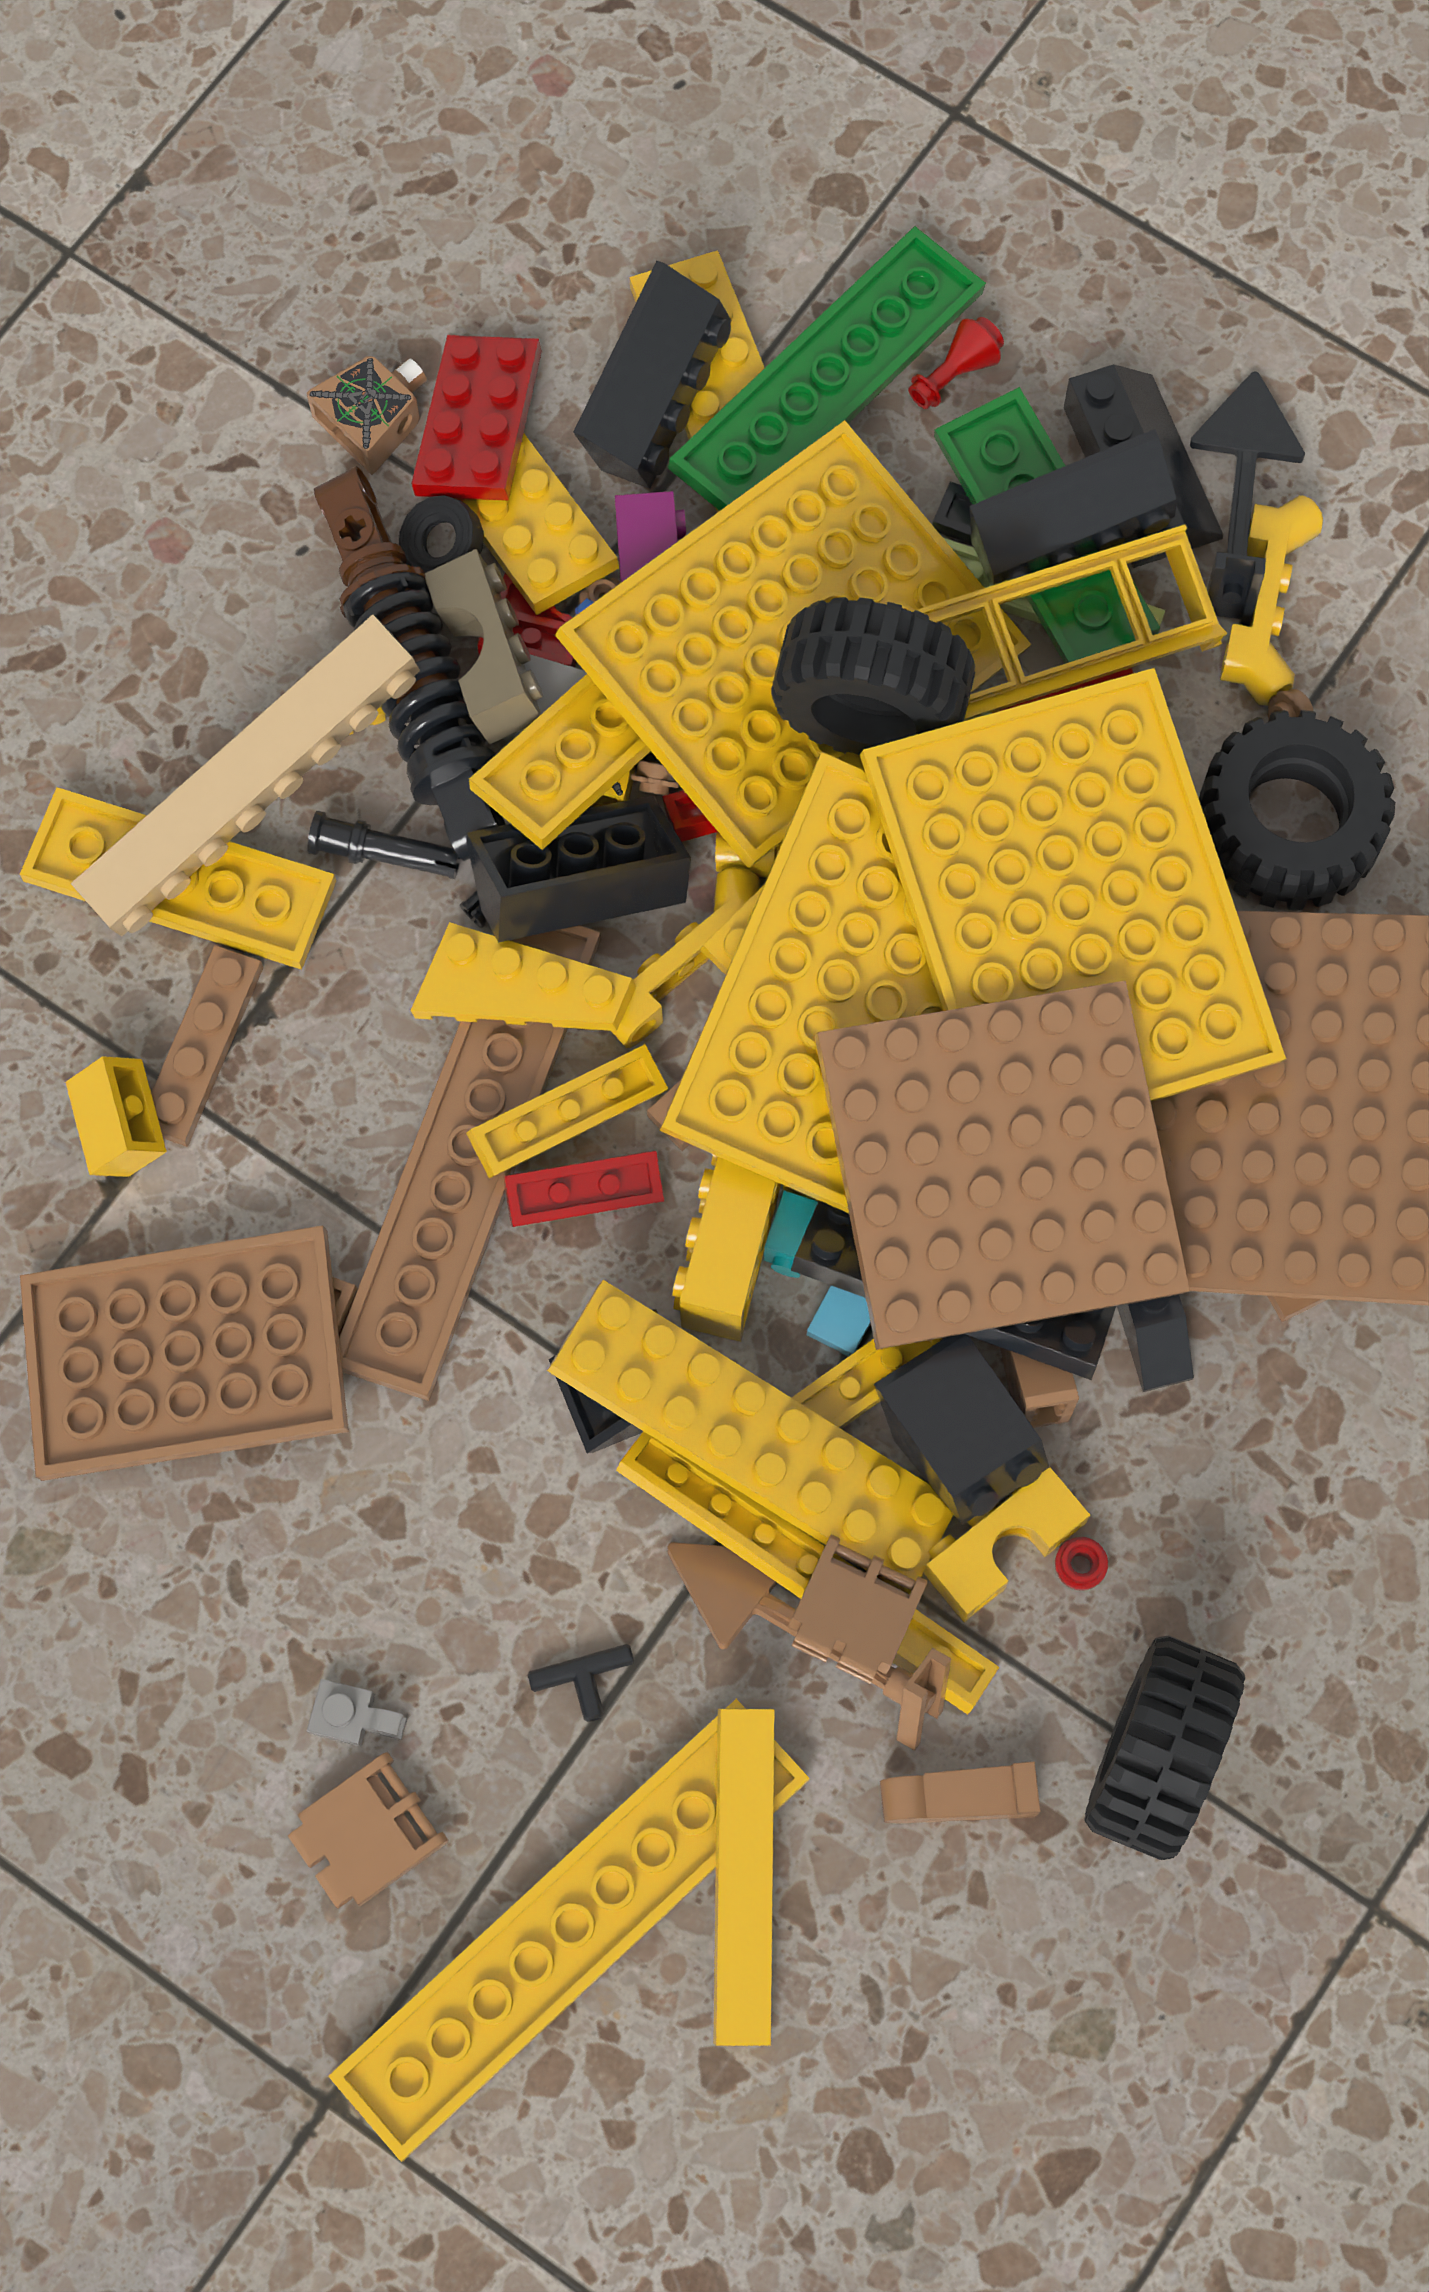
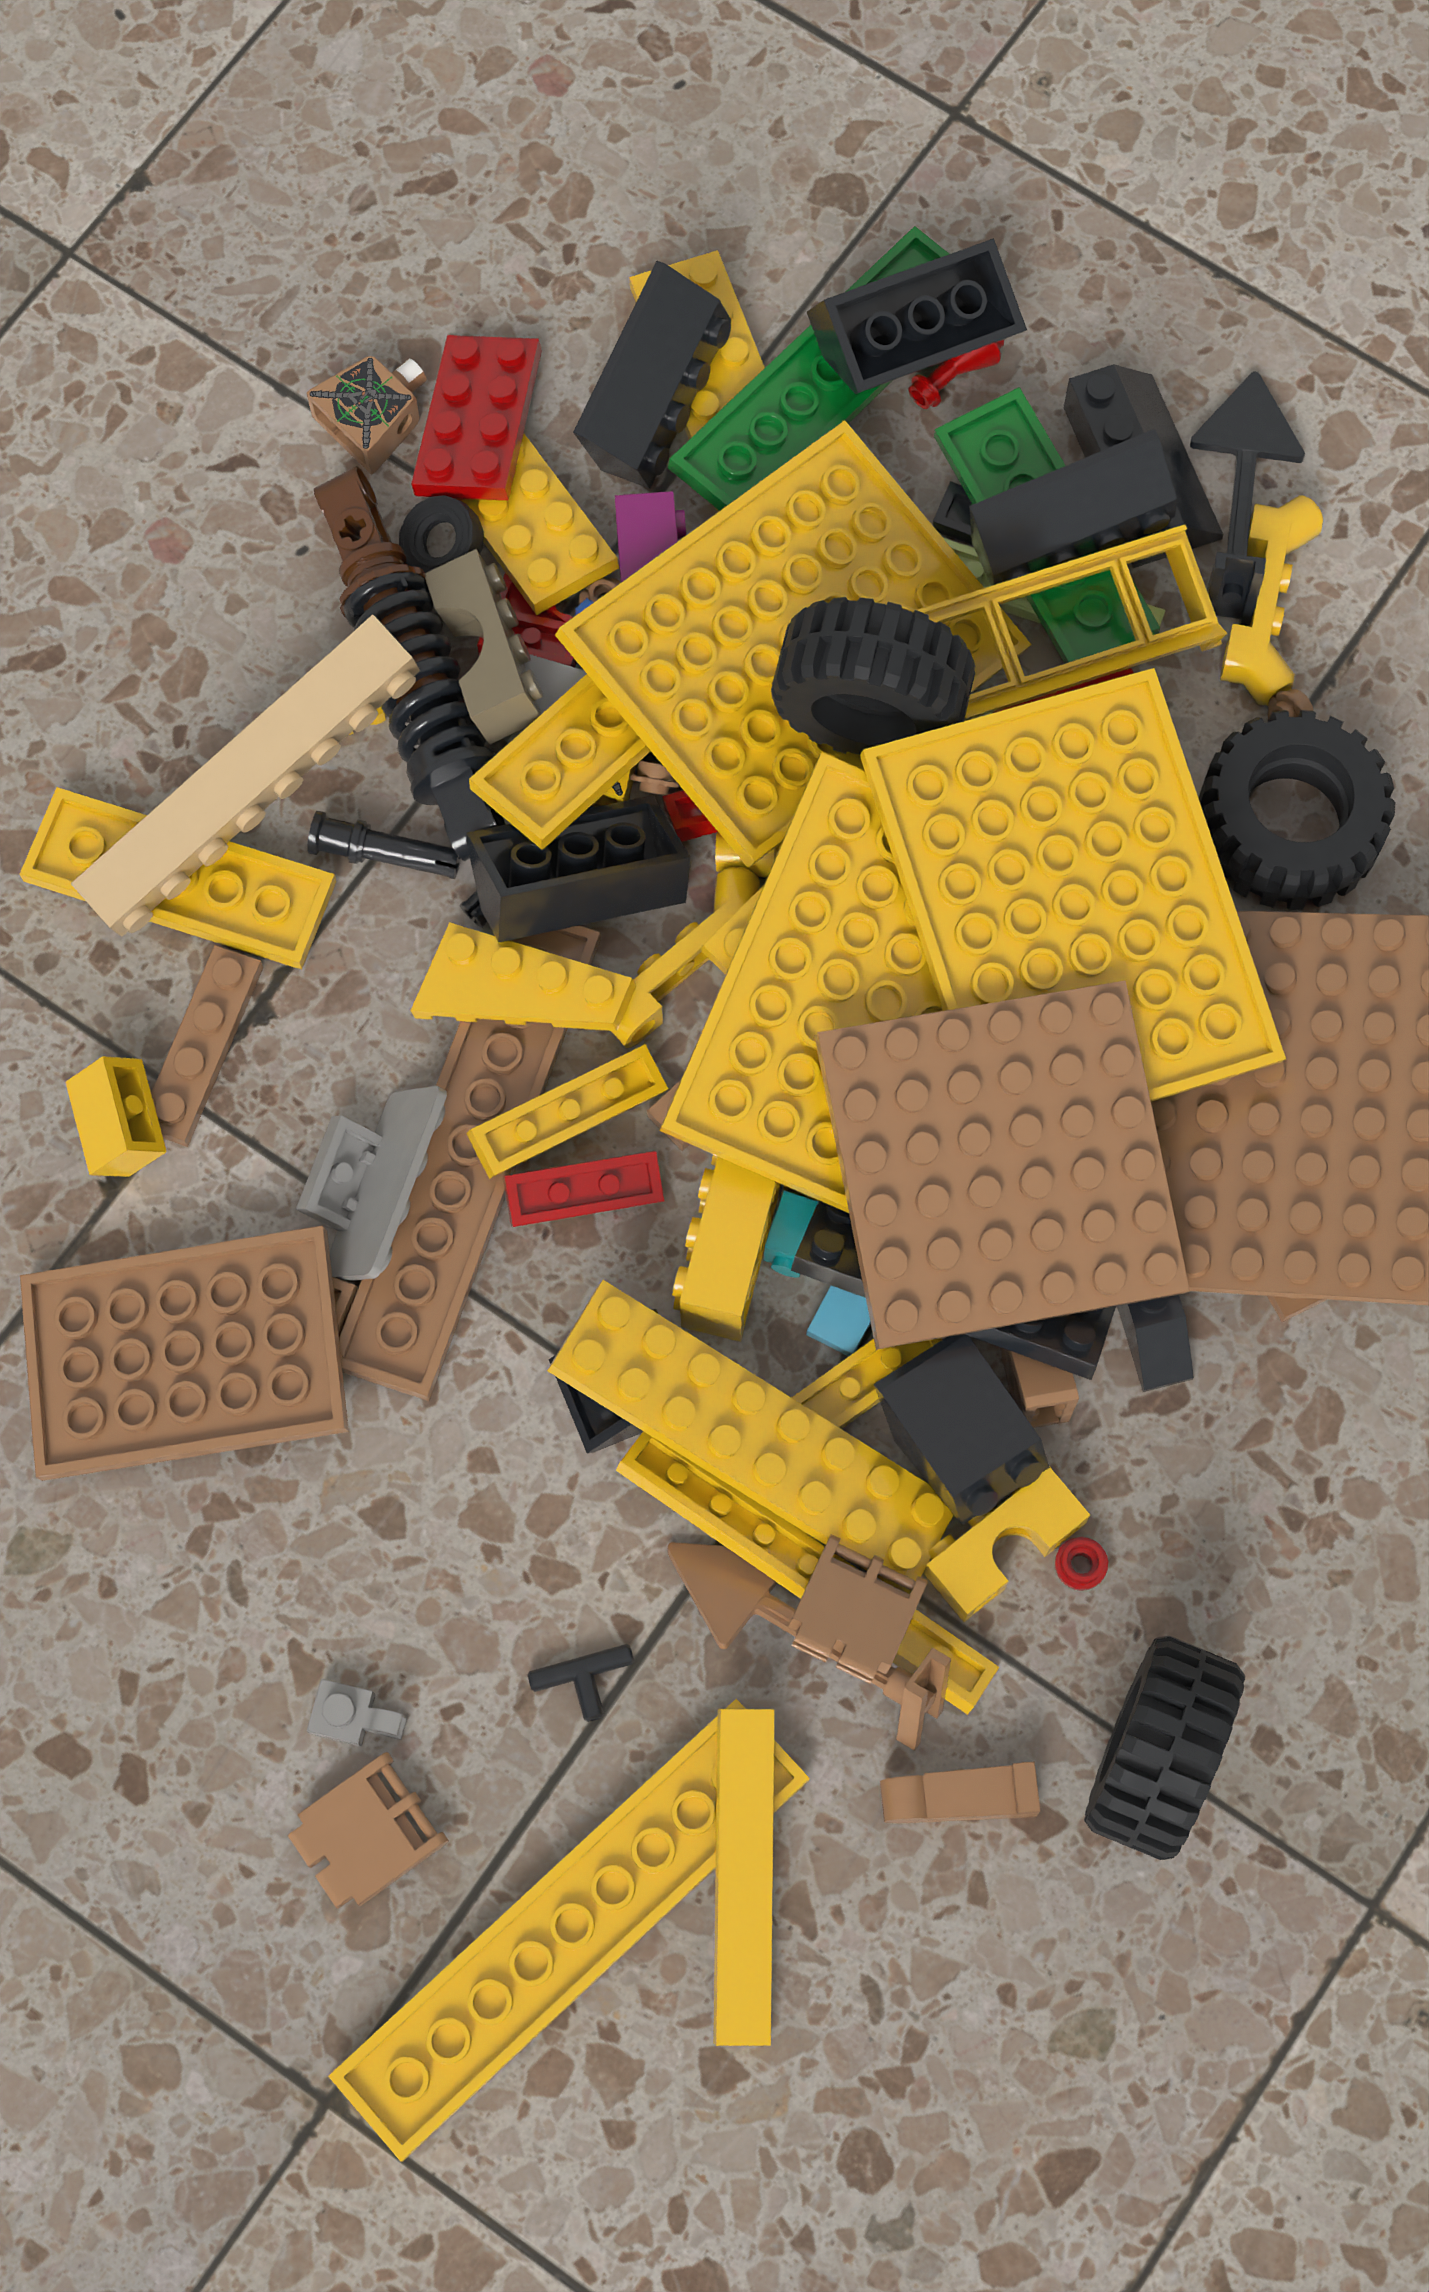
none -> light grey bracket [296,1086,447,1281]
none -> black slope [807,238,1027,394]

